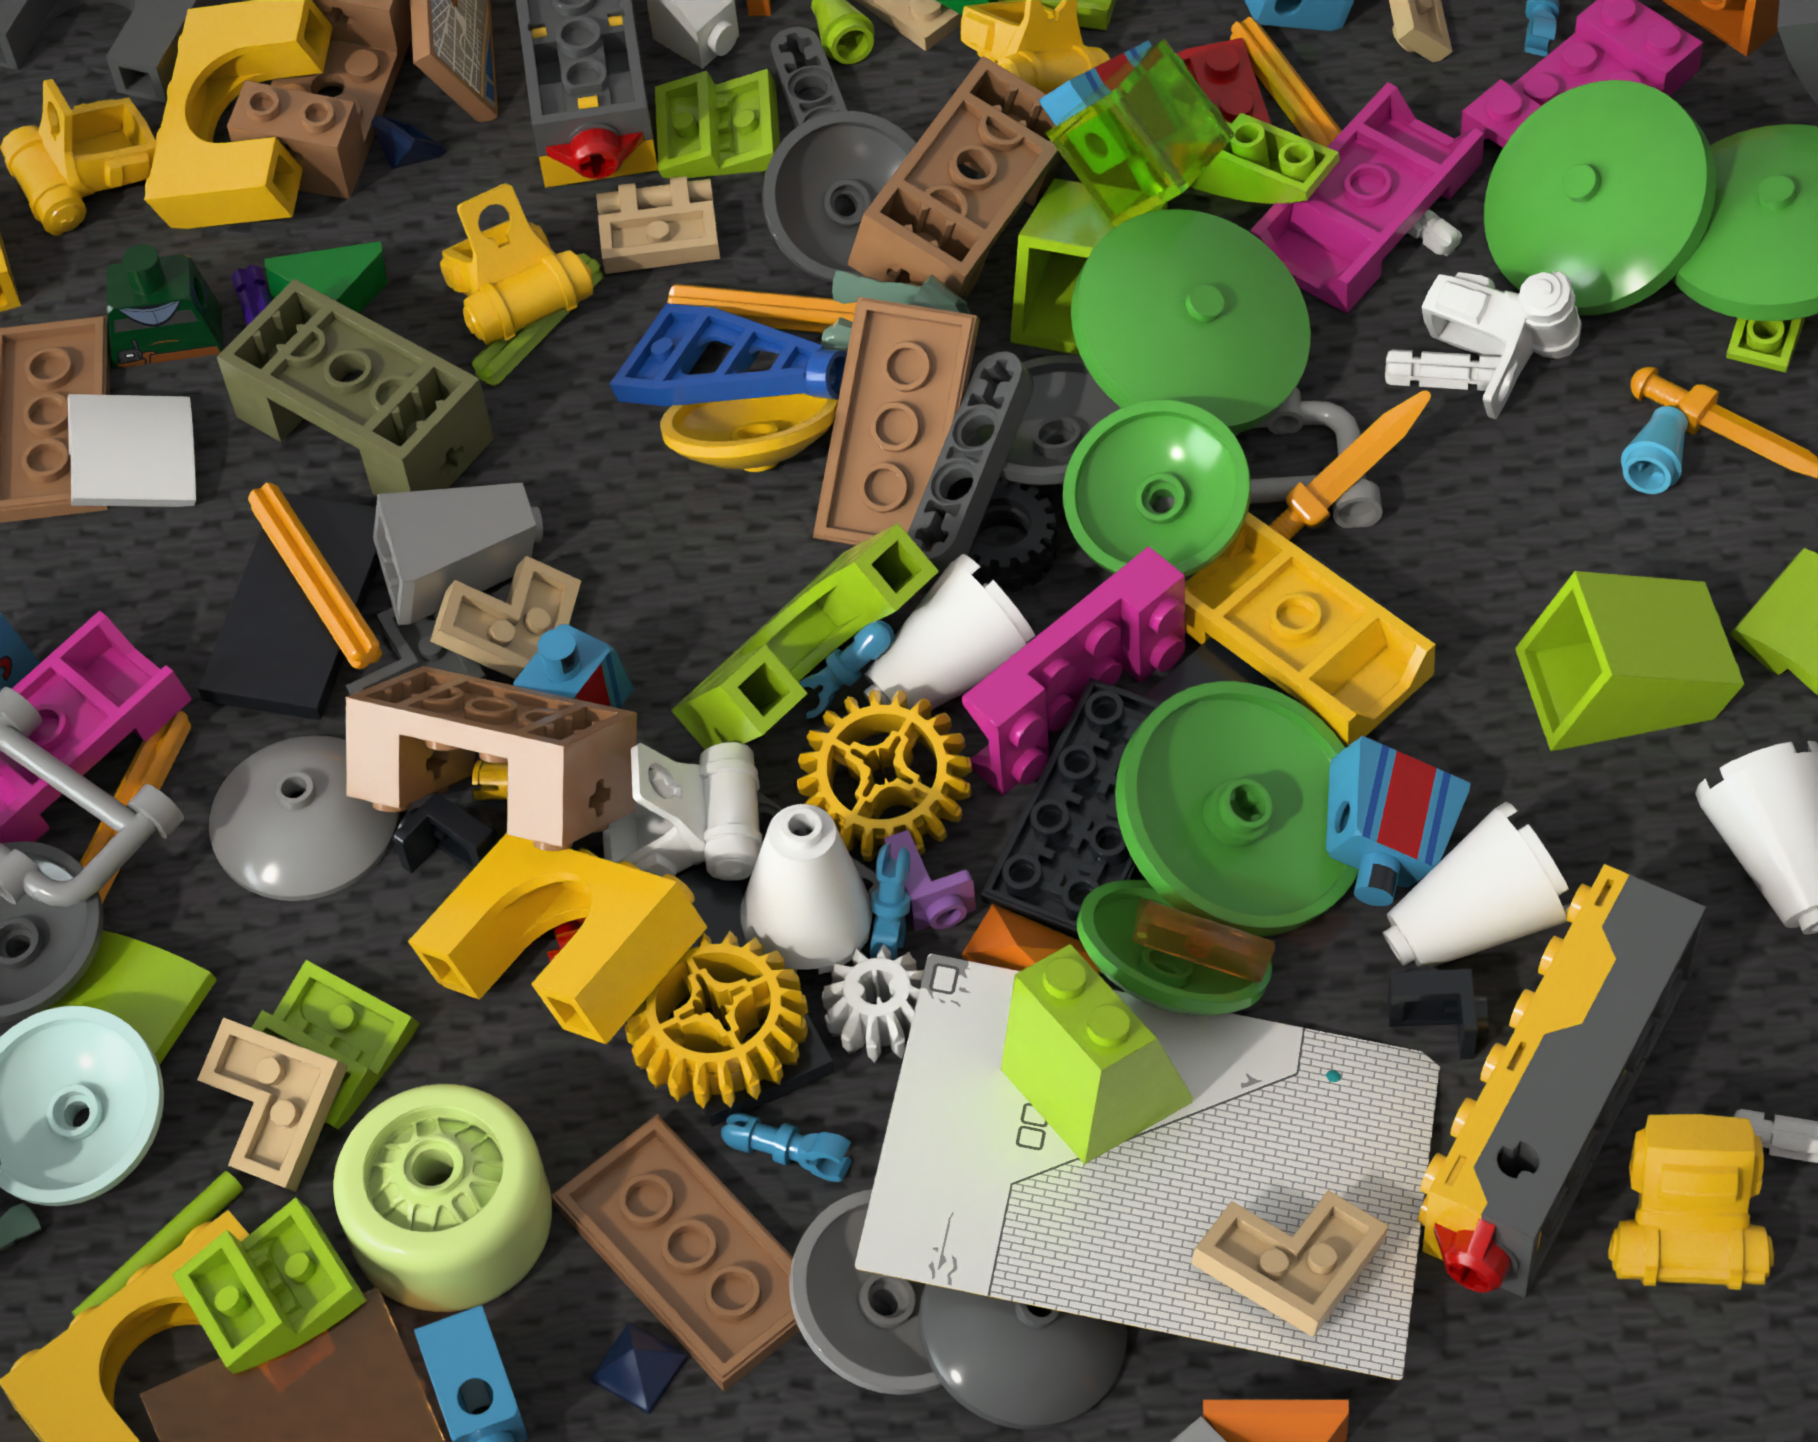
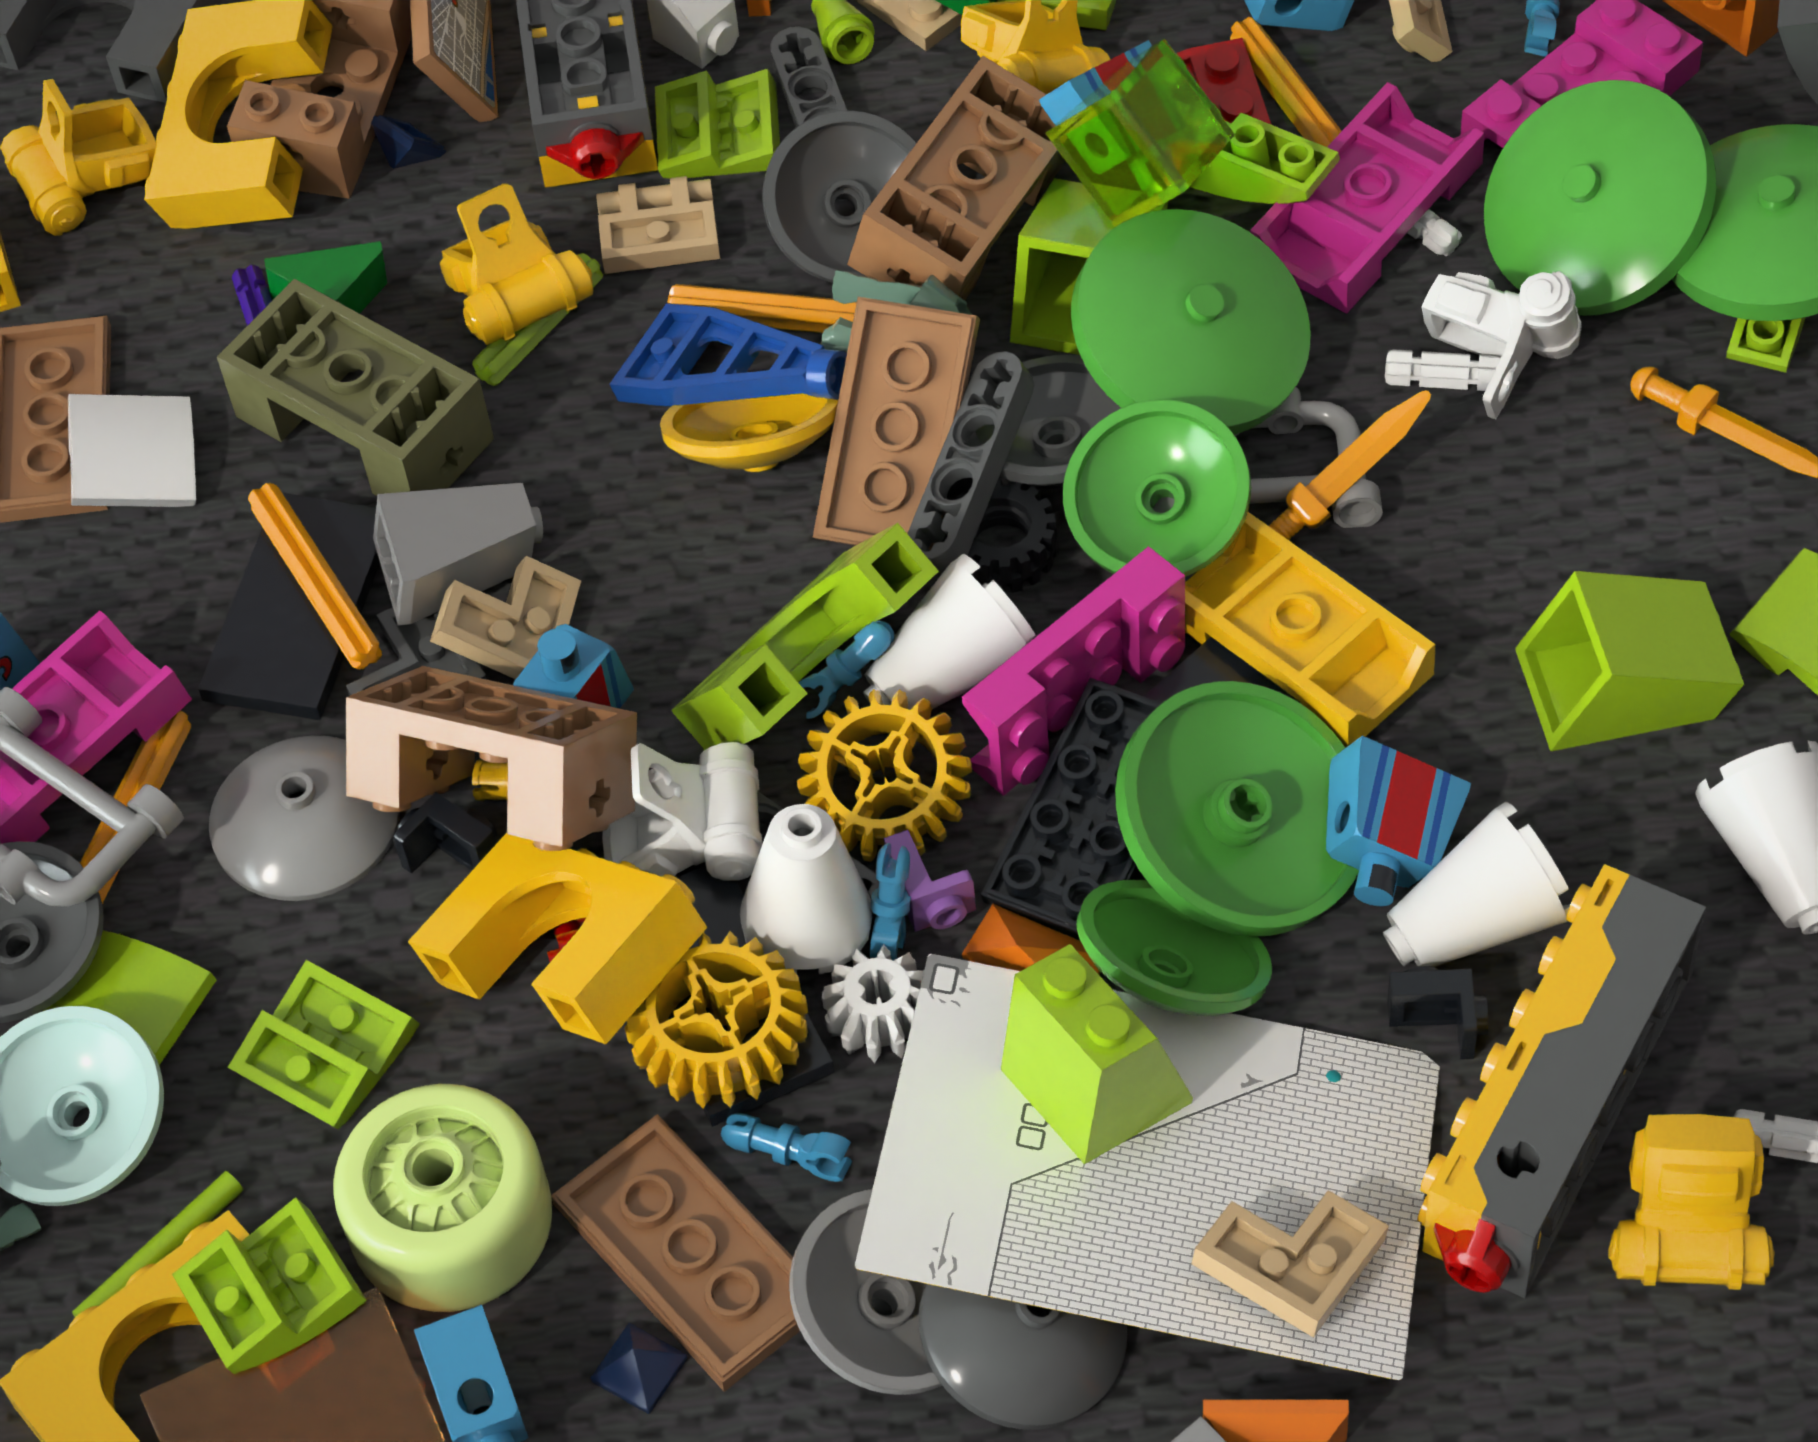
dark green torso [106,244,224,369] -> none
tan plate [197,1018,348,1192] -> none
clear orange slope [1132,898,1276,983] -> none
medium azure cone [1621,406,1688,494] -> none

